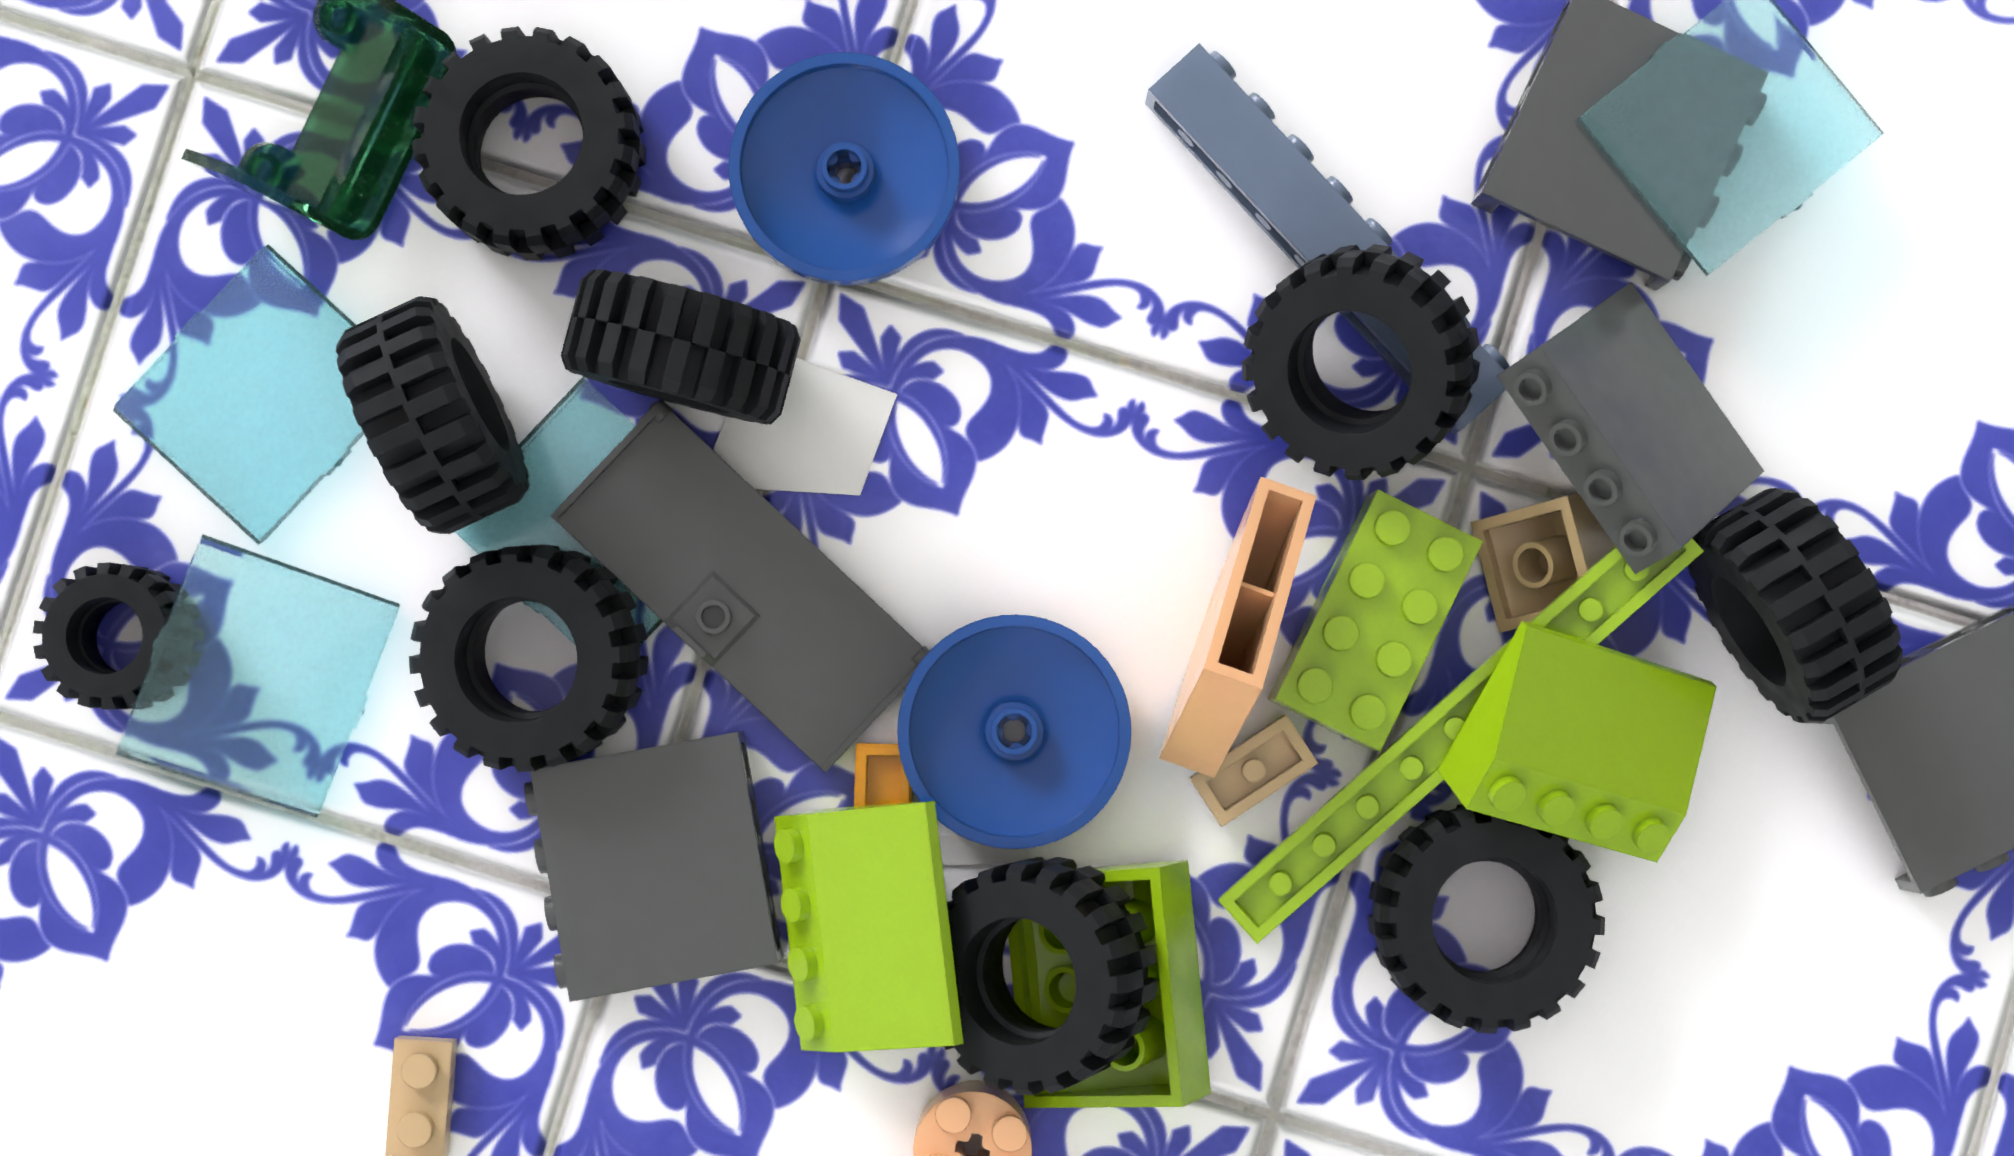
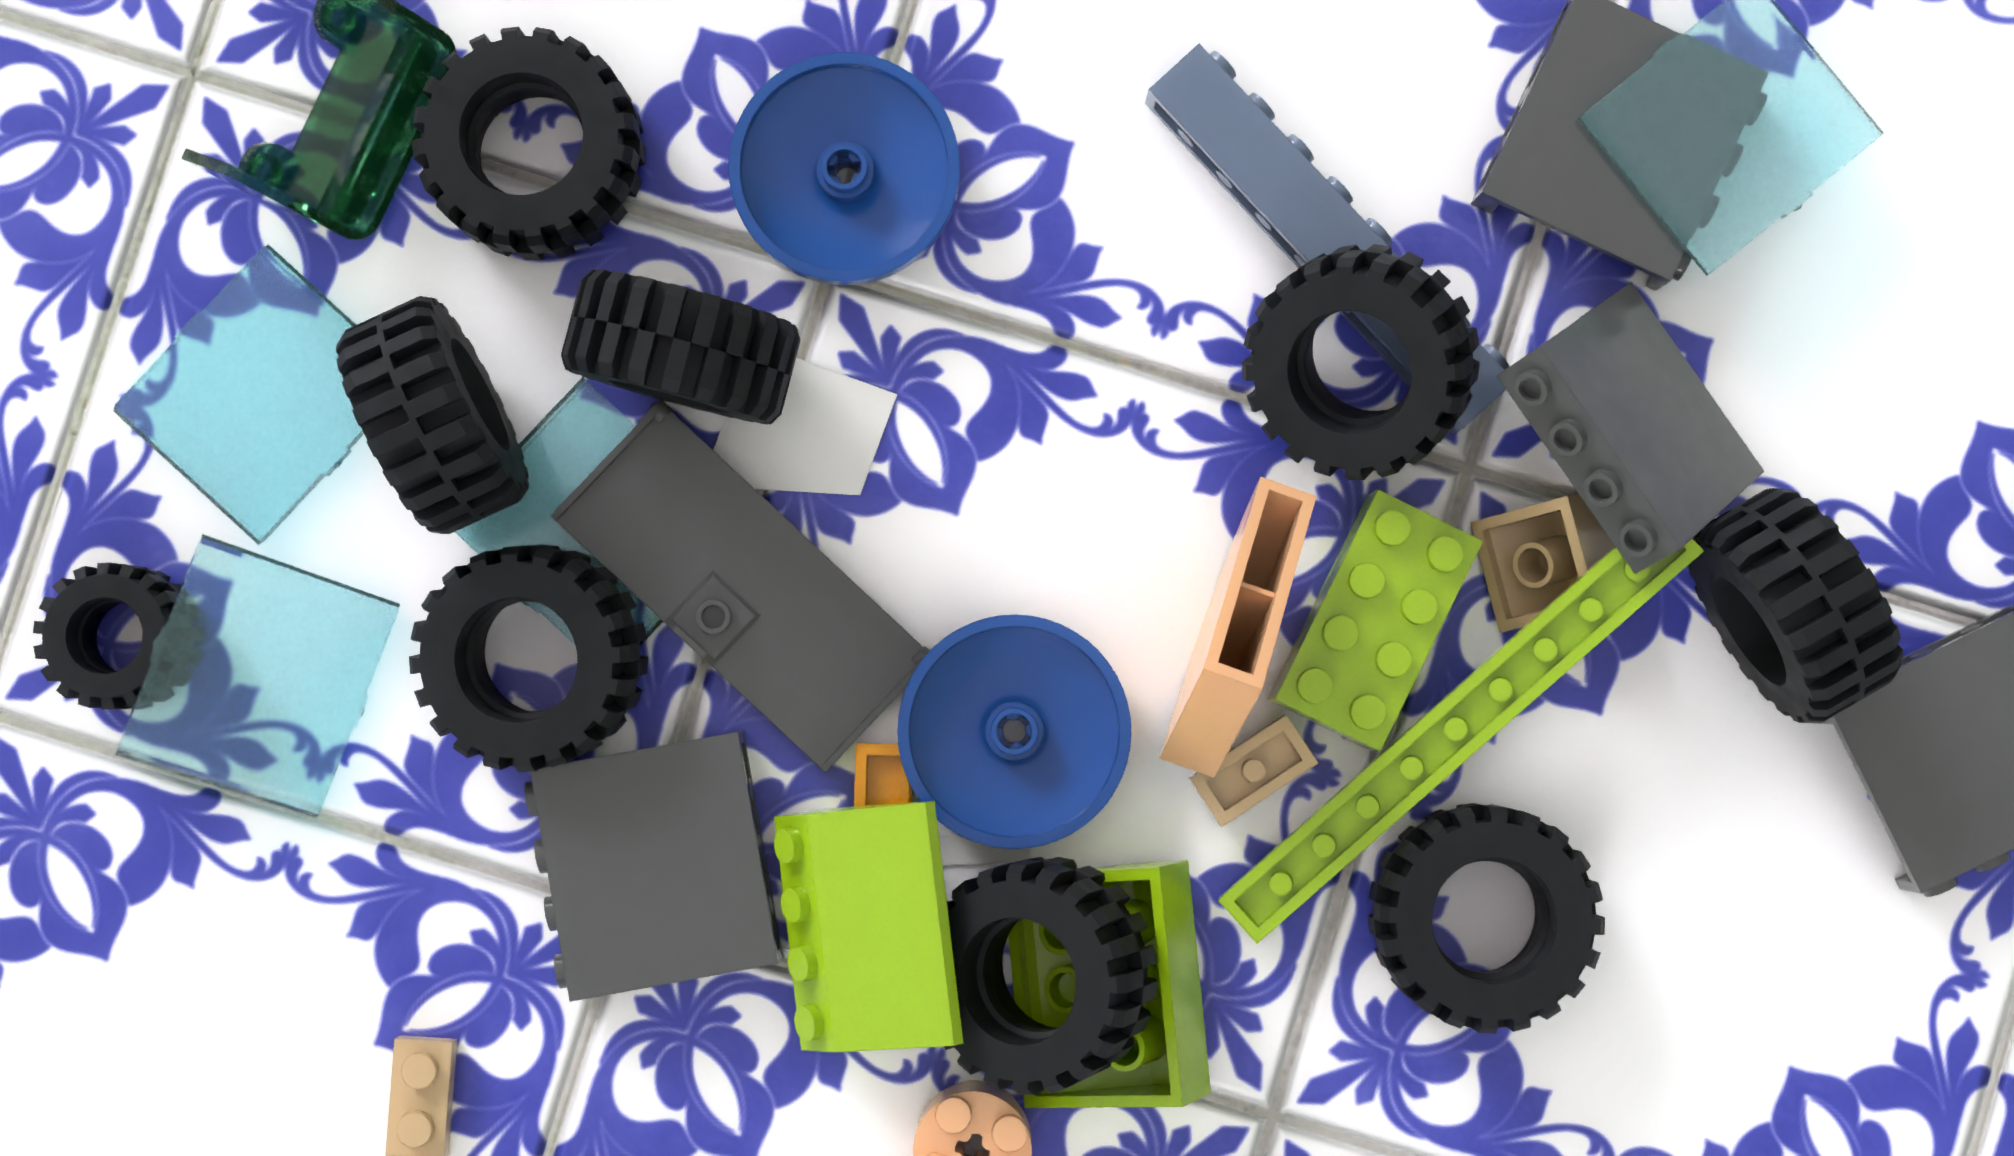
lime slope [1438,620,1717,863] -> none

